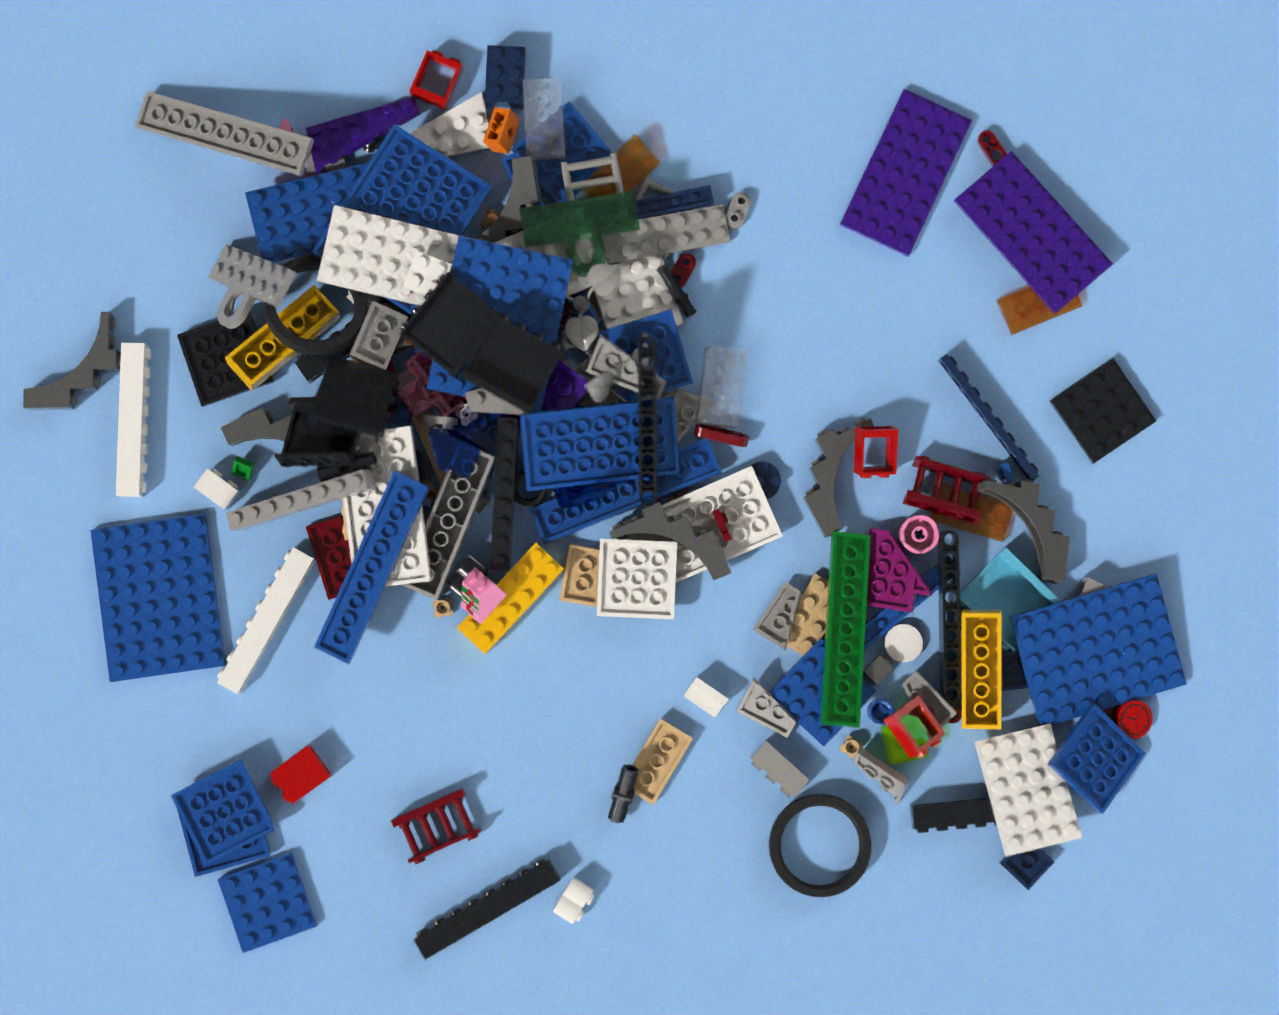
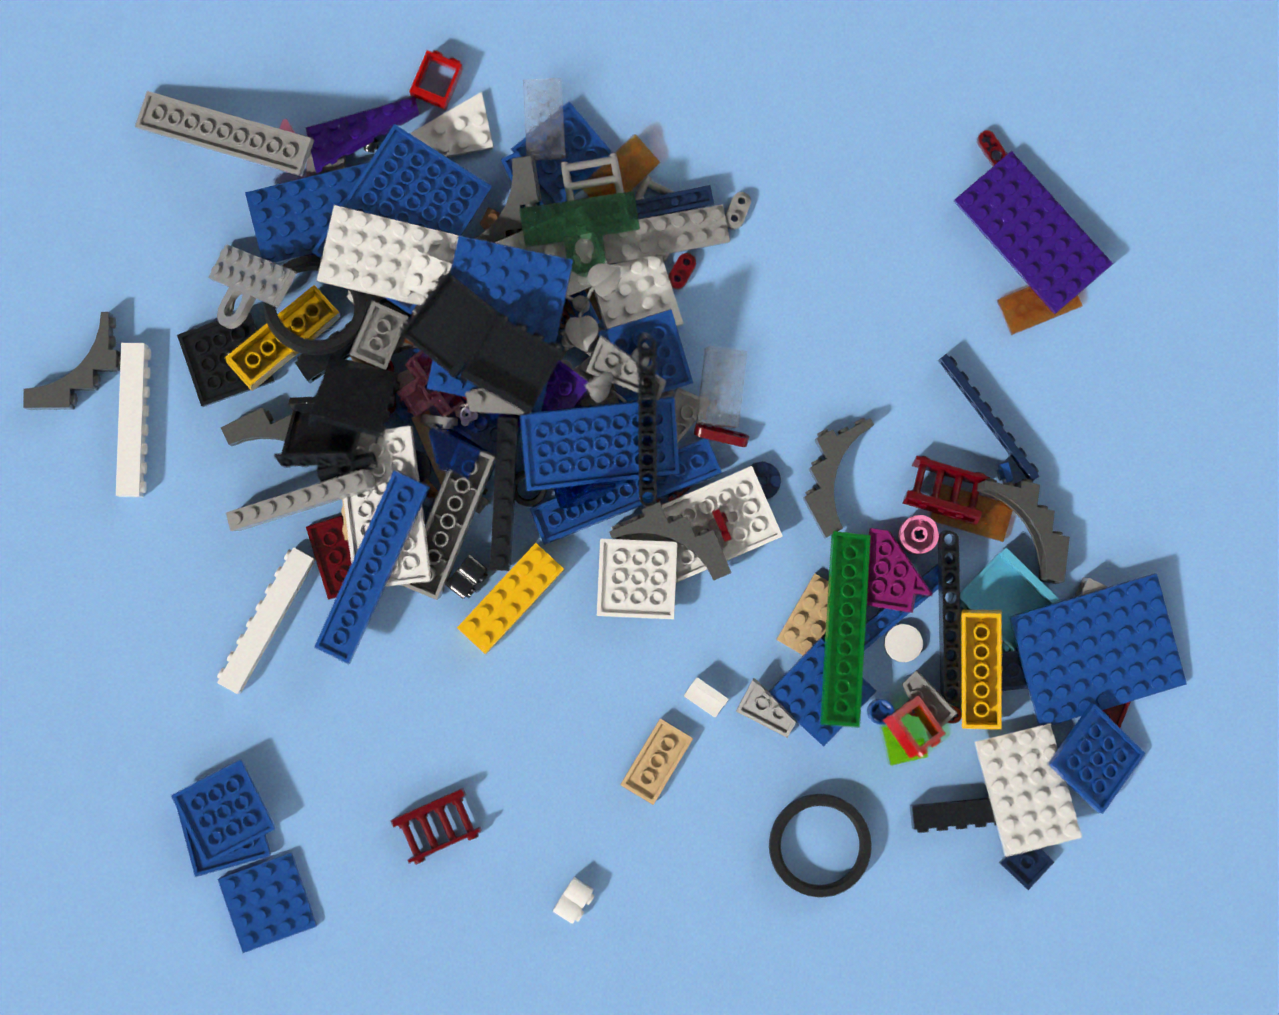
blue plate [90,514,226,682] -> none
white brick [194,468,240,510] -> none
green plate [231,456,255,481] -> none
red panel [270,745,333,804] -> none
black brick [413,858,561,960] -> none
tan plate [432,598,453,618] -> none
bright pink slope [461,567,506,624] -> none
orange brick [483,107,521,154] -> none
dark blue brick [485,45,526,109] -> none
tan tile [559,544,600,607] -> none
black piece [608,764,639,823] -> none
black pin [656,263,697,318] -> none
light grey brick [750,740,810,798] -> none
light grey wing [753,582,802,651] -> none
tan plate [839,736,863,759] -> none
dark purple plate [840,89,972,257] -> none
red window [853,425,899,479] -> none
light grey wing [854,748,909,804] -> none
dark grey brick [863,655,894,685] -> none
black plate [1049,358,1156,464] -> none
red tile [1115,700,1152,738] -> none

